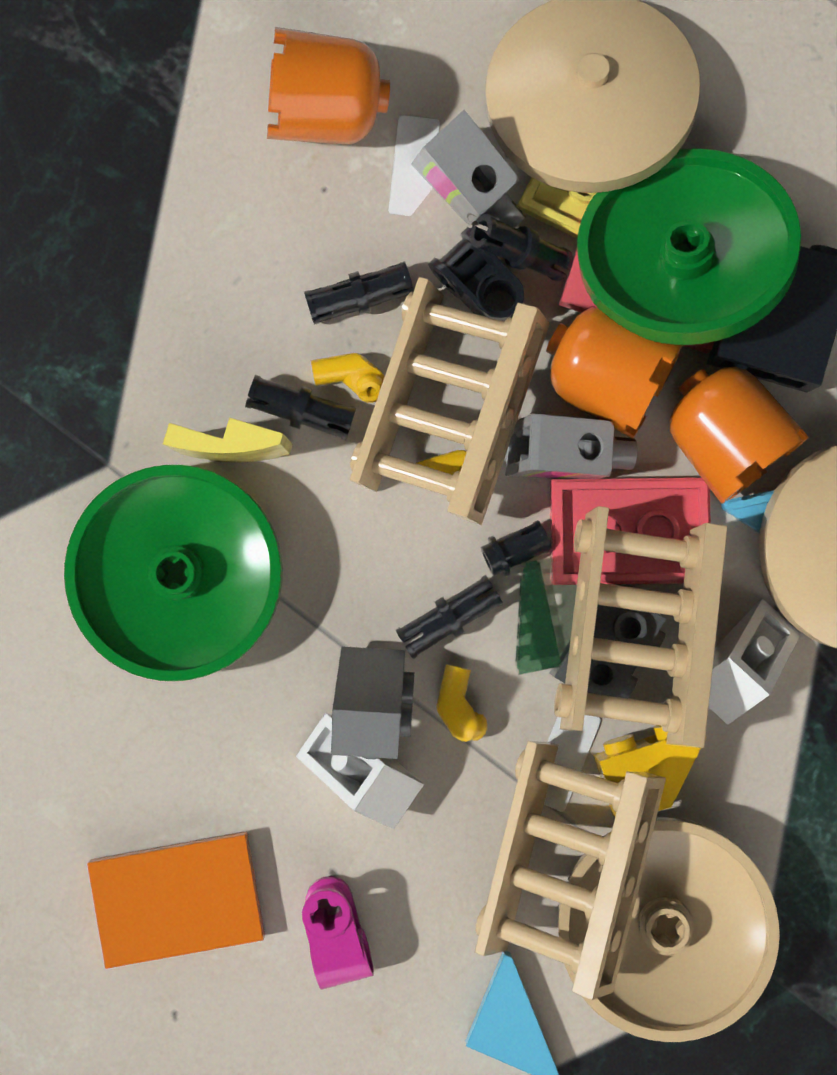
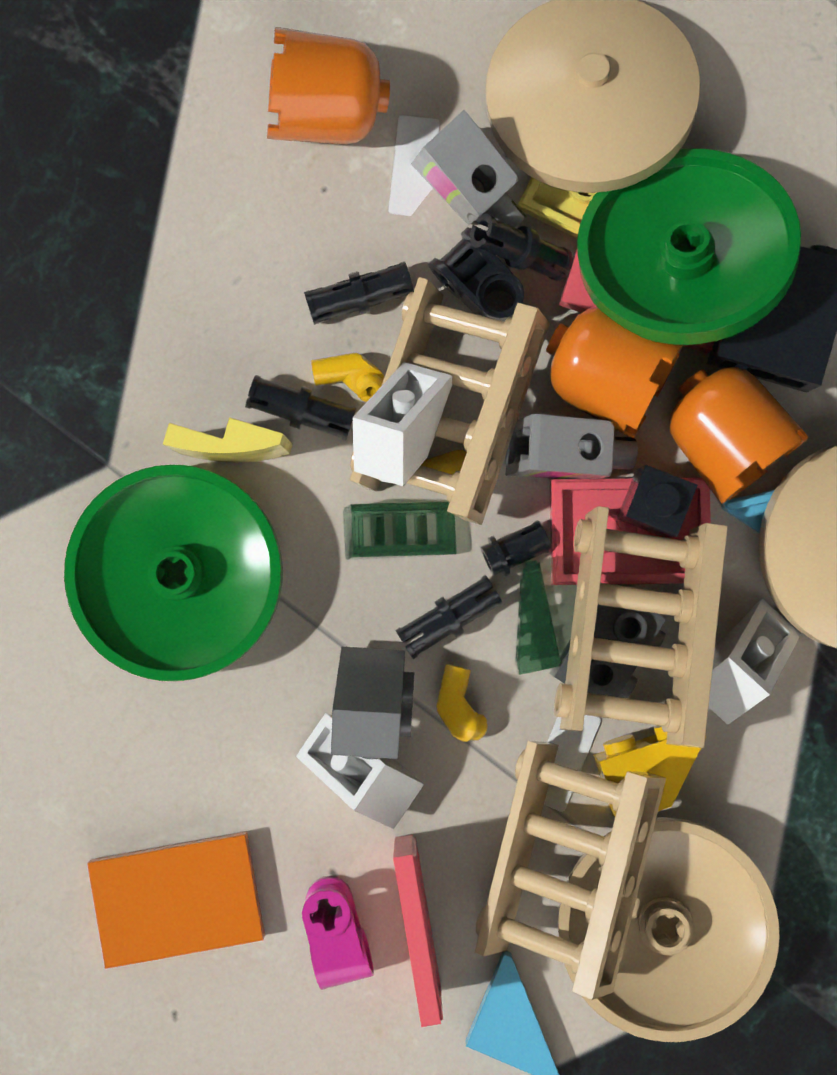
none -> clear green slope [343,502,457,560]
none -> white slope [353,362,452,487]
none -> coral tile [393,834,443,1027]
none -> black brick [617,465,698,538]

